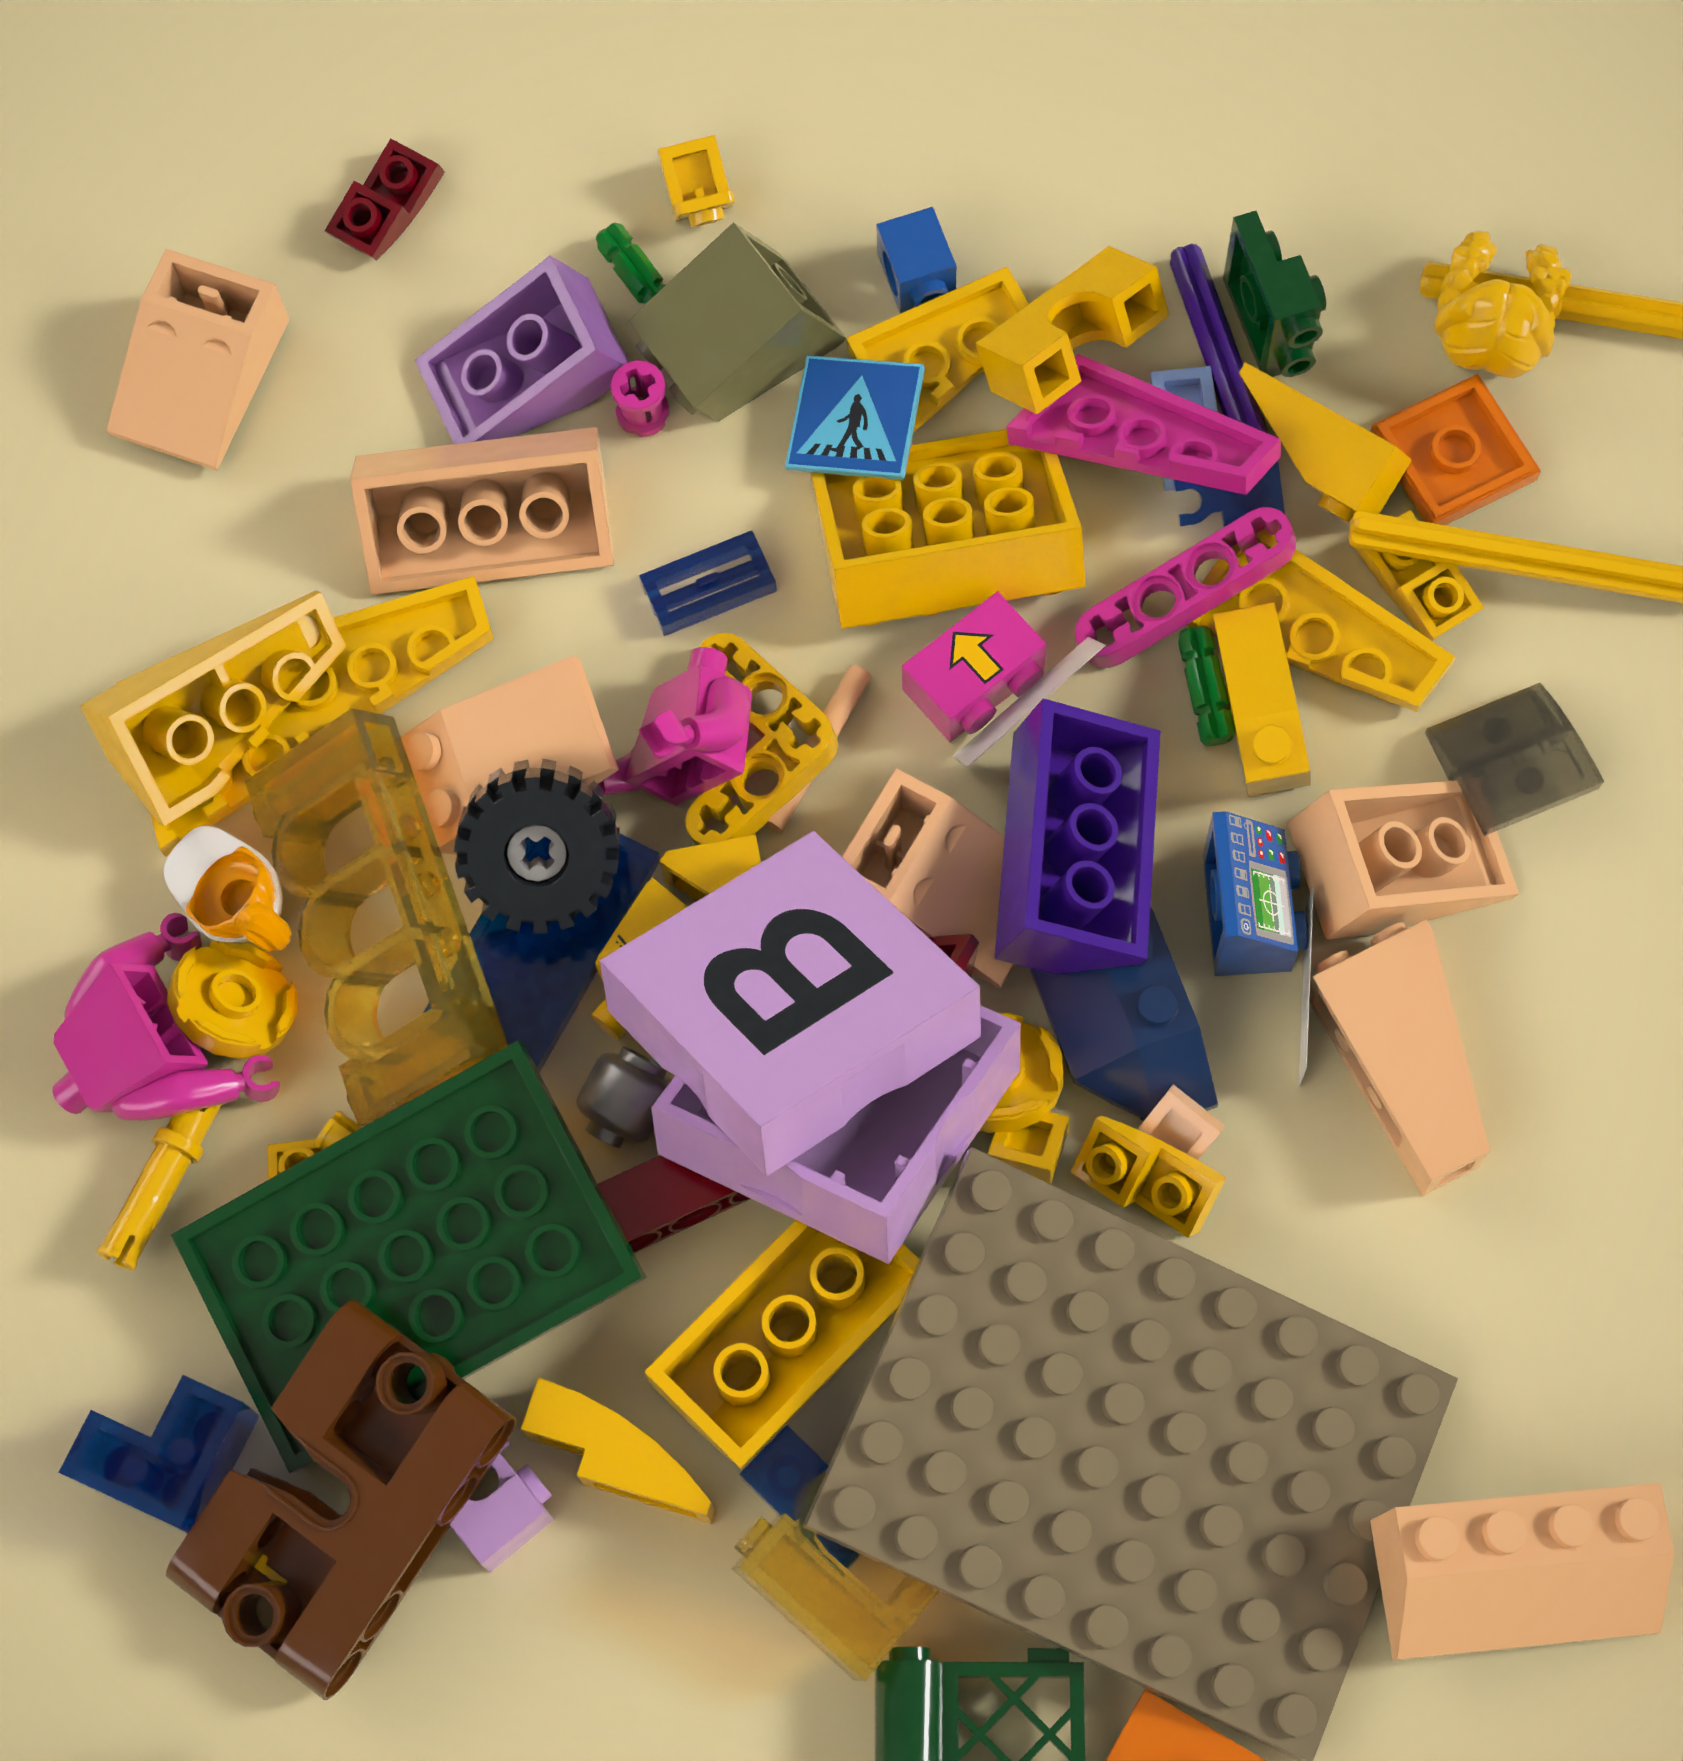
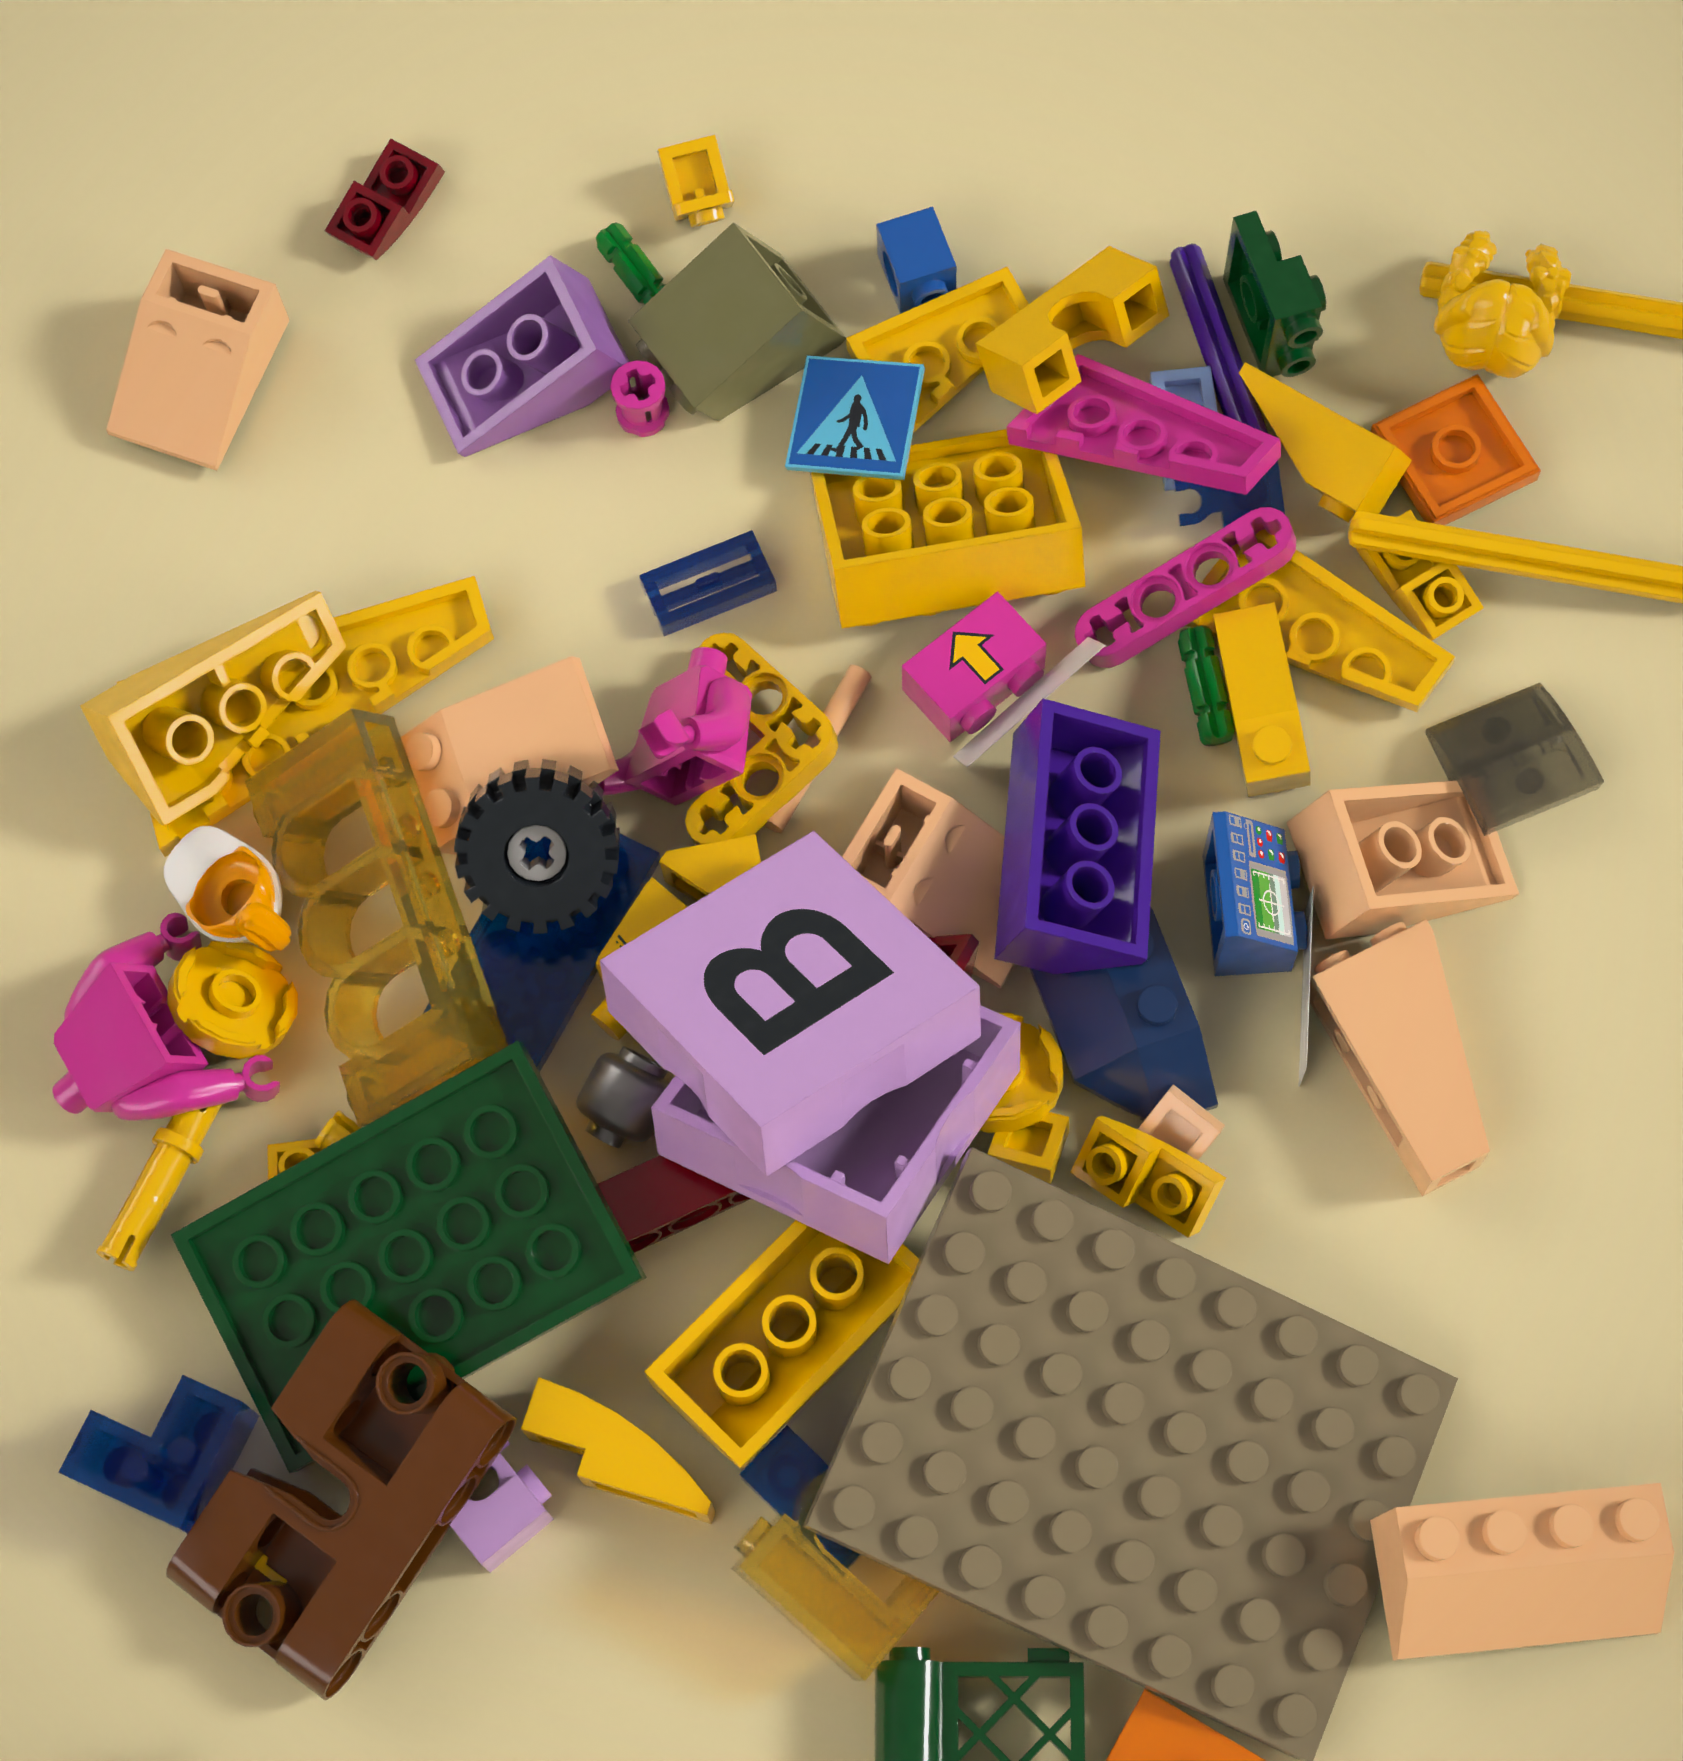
light nougat slope [350,427,614,595] -> none

